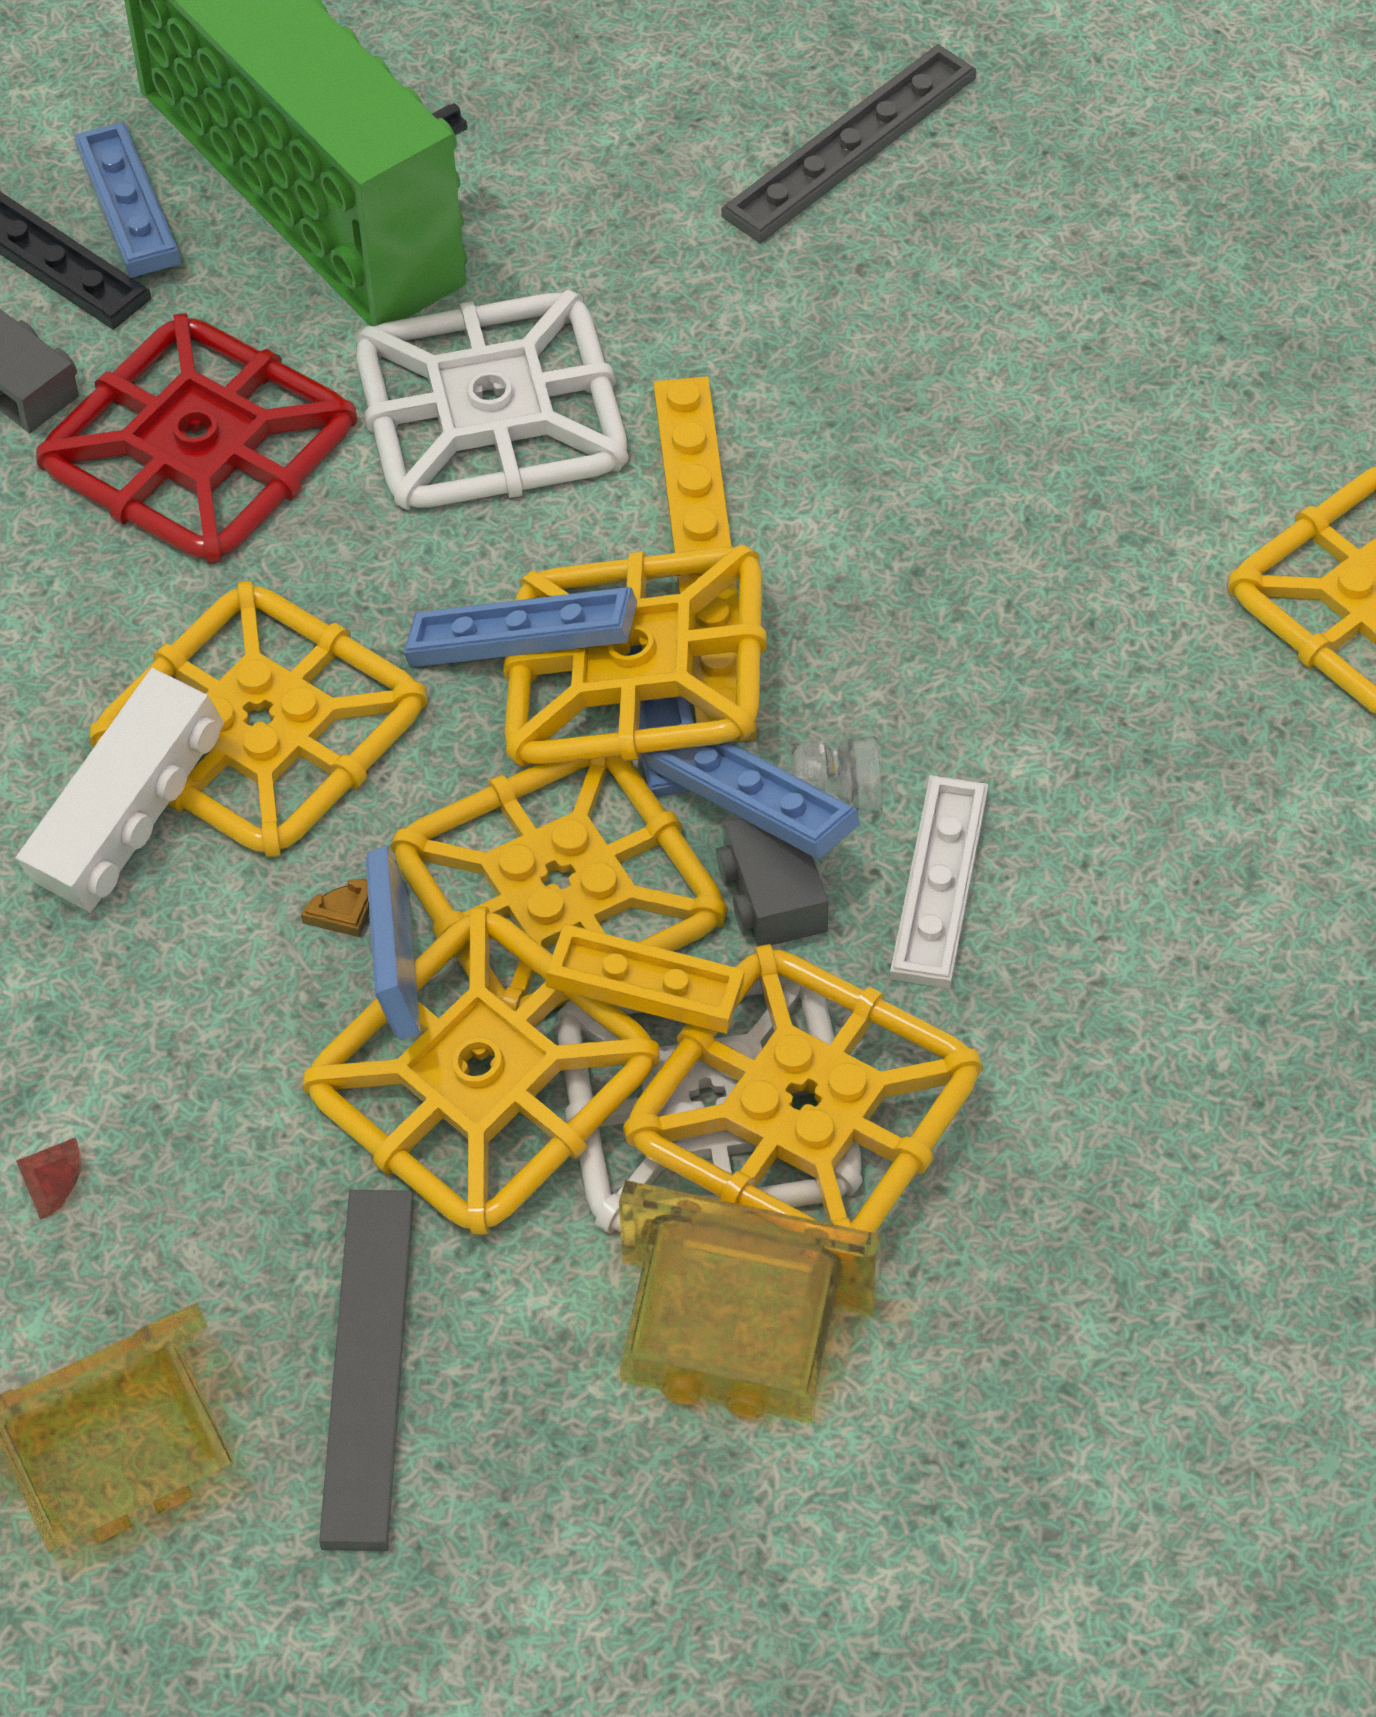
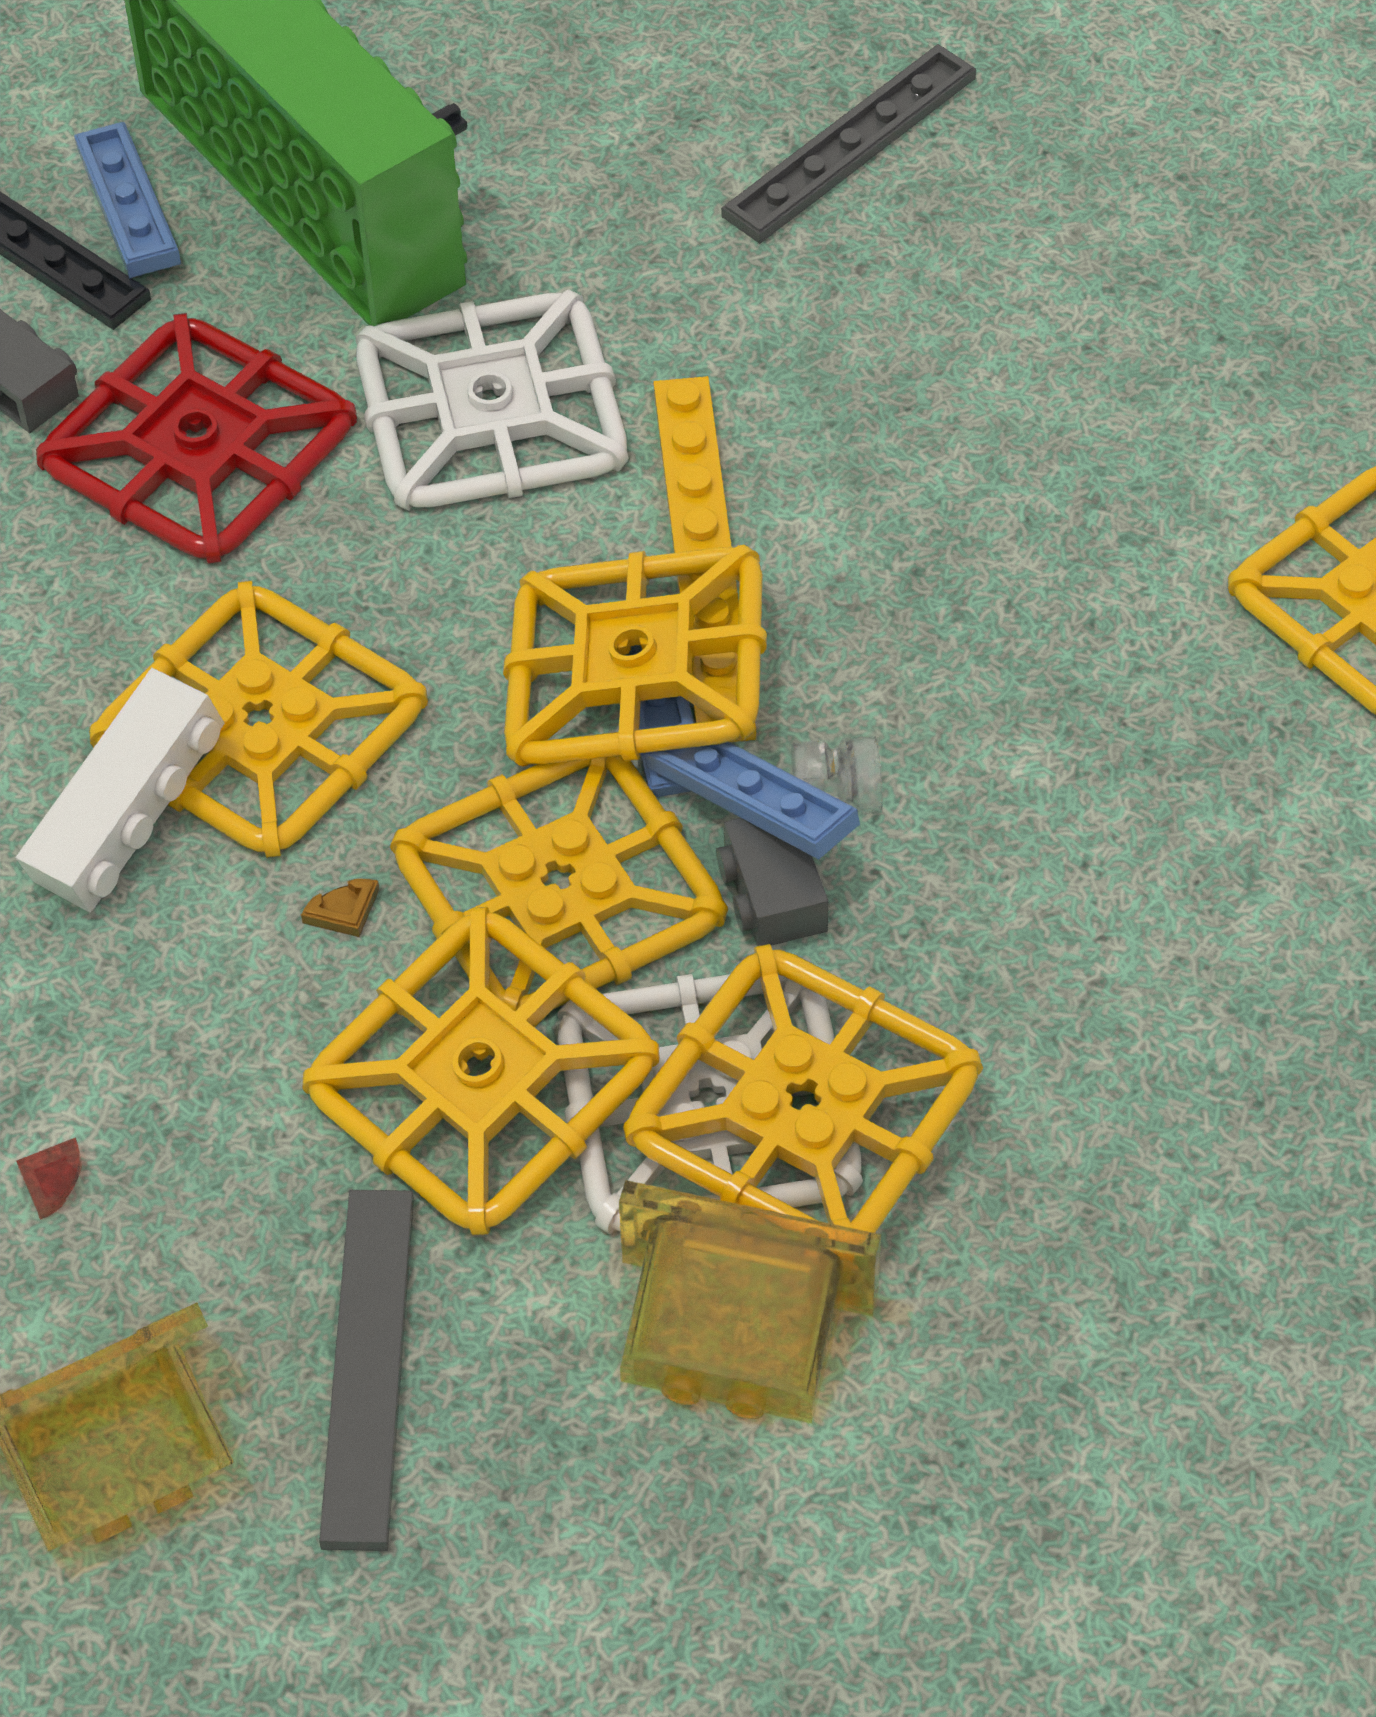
medium blue tile [365,846,421,1040] -> none
medium blue tile [404,587,637,667] -> none
yellow plate [546,923,745,1034] -> none
white tile [890,775,989,989] -> none

